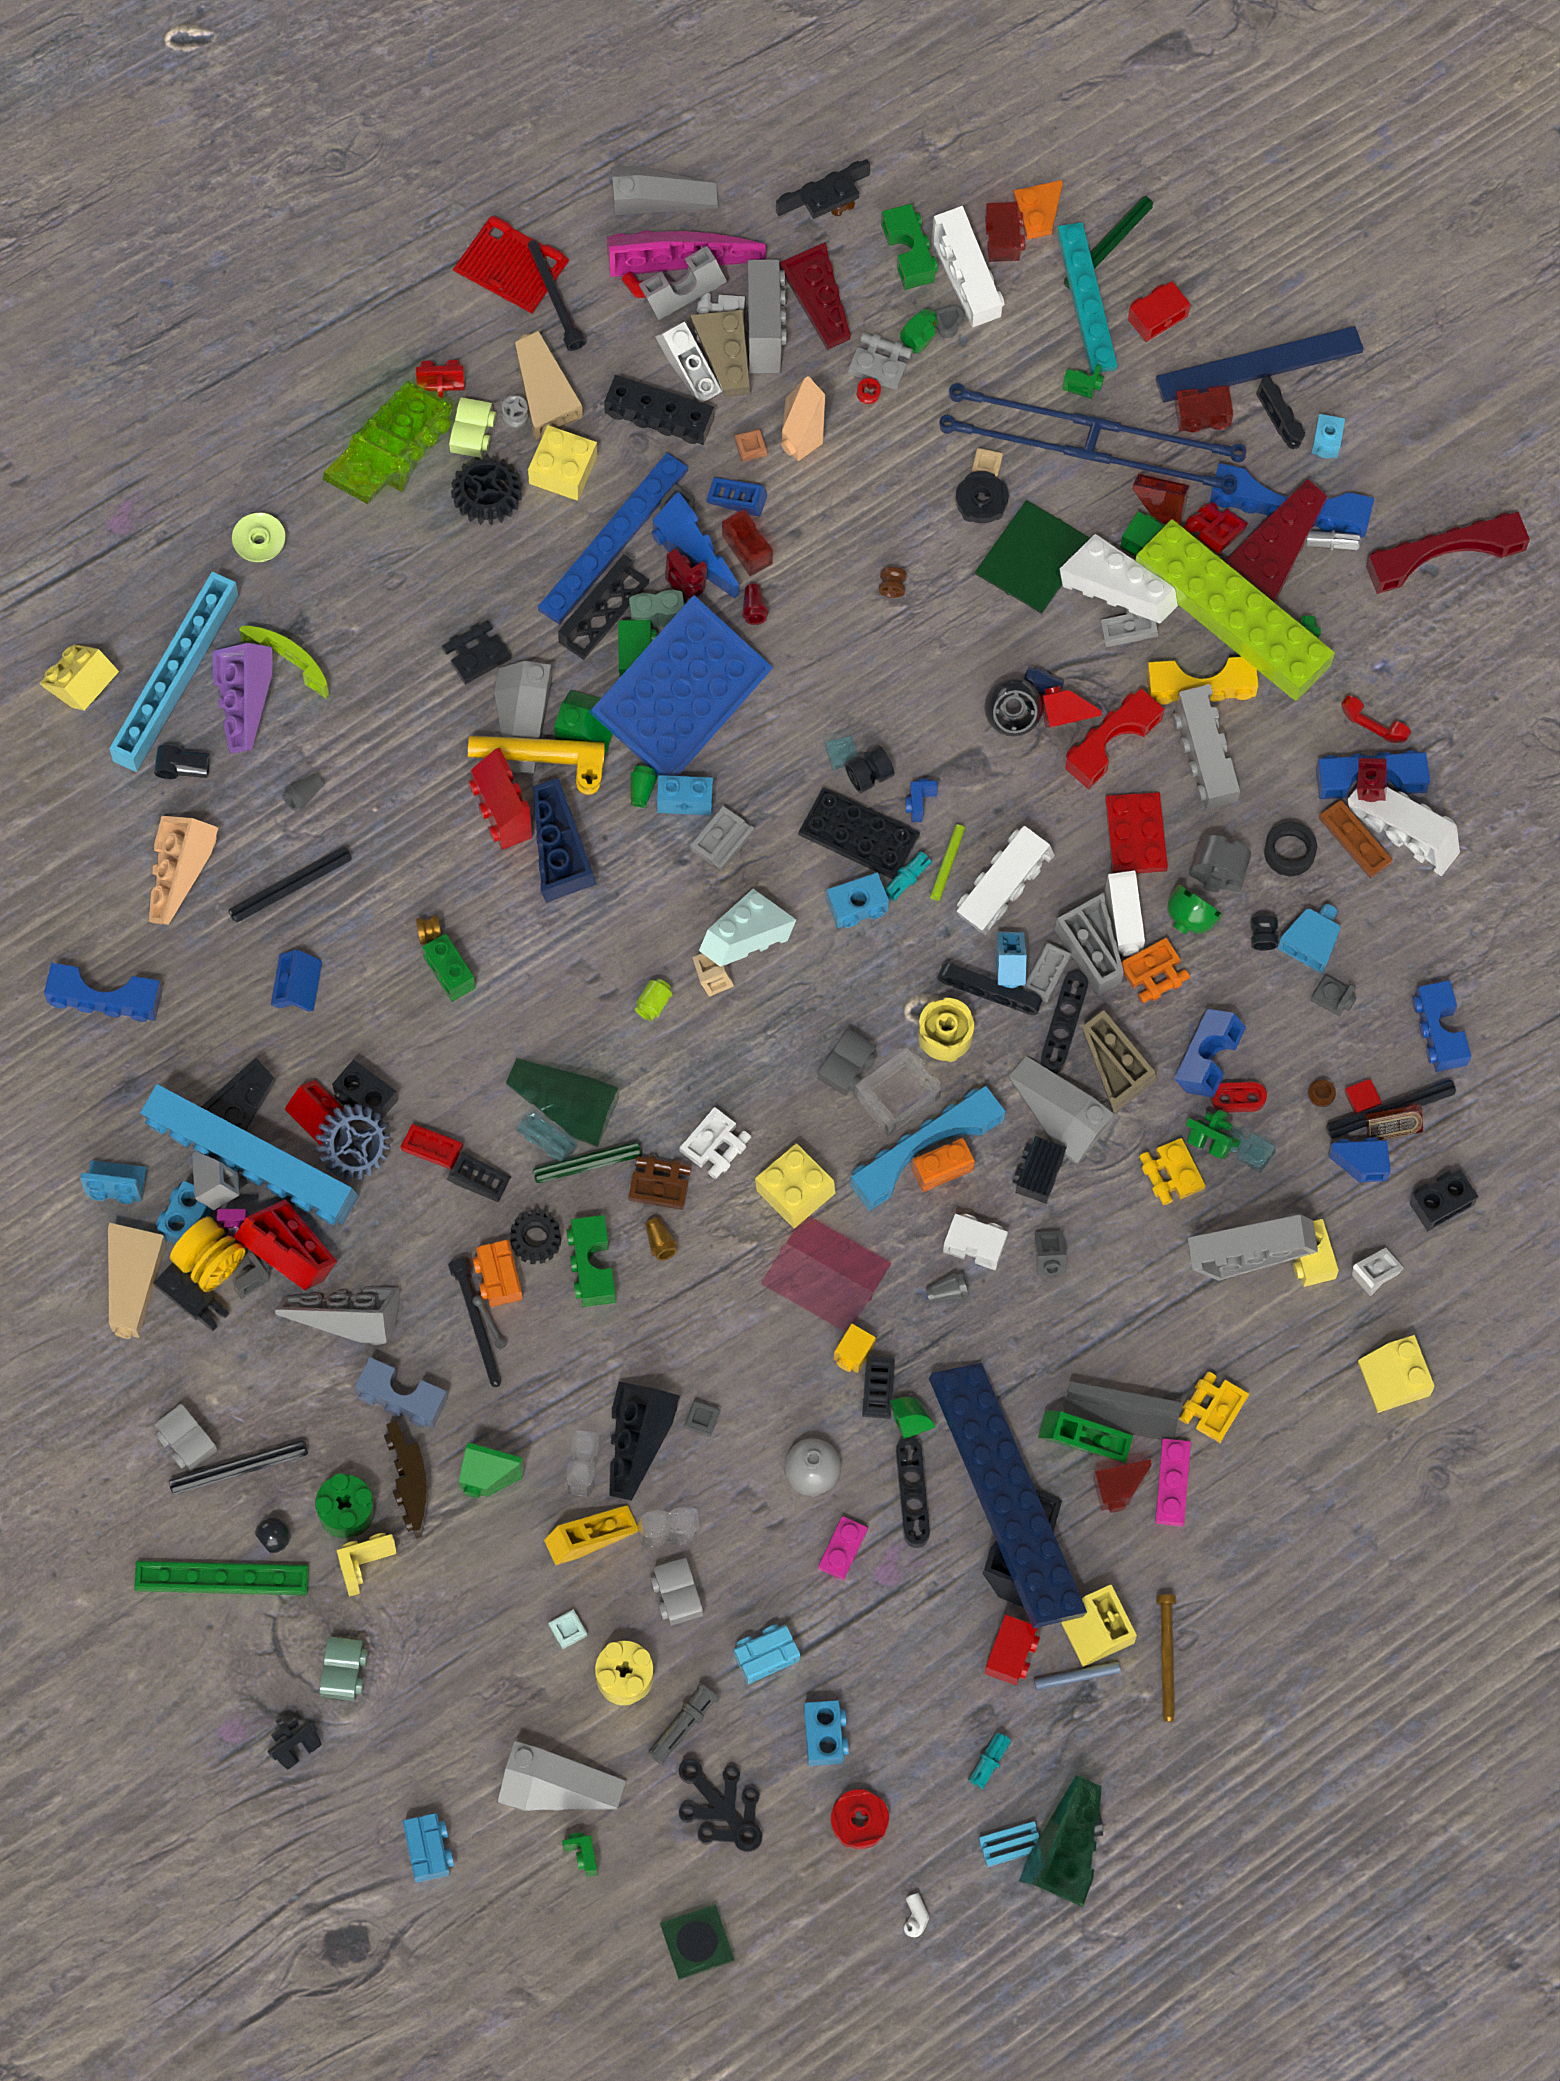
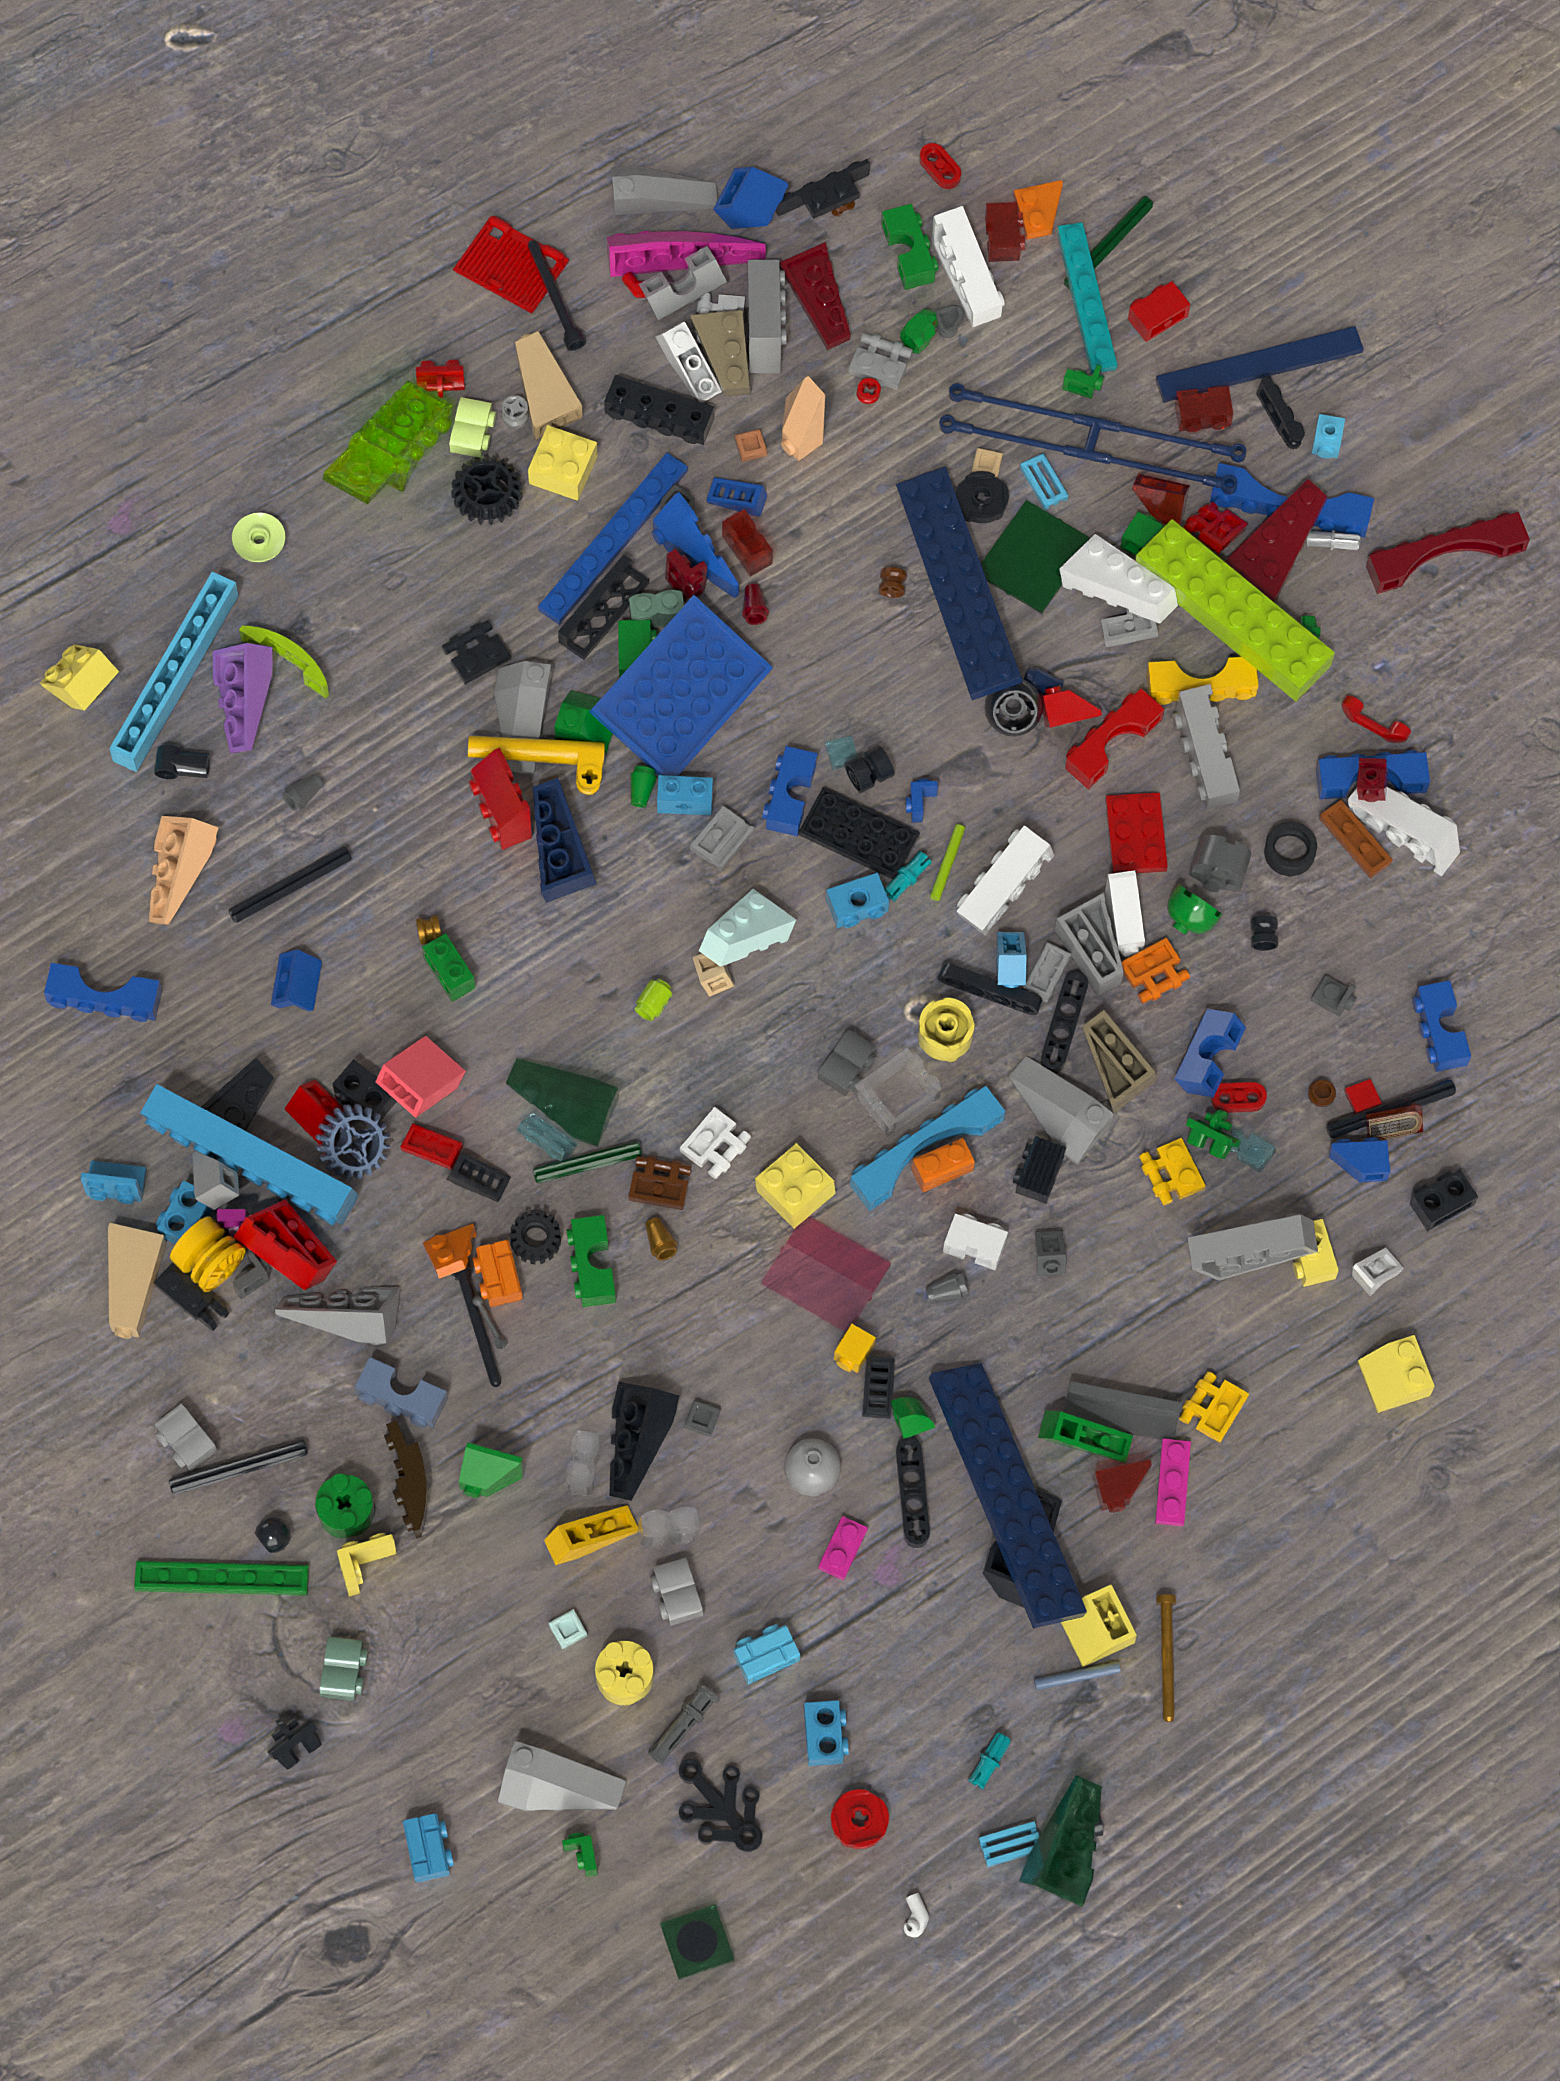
red brick [984,1614,1040,1686] -> none
dark azure torso [1278,904,1341,974] -> none
none -> coral brick [376,1036,466,1118]
none -> orange wing [423,1224,477,1279]
none -> blue slope [713,167,789,229]
none -> blue arch [762,746,817,837]
none -> dark blue plate [896,466,1023,701]
none -> red plate [919,143,961,189]
none -> medium azure tile [1020,453,1069,510]

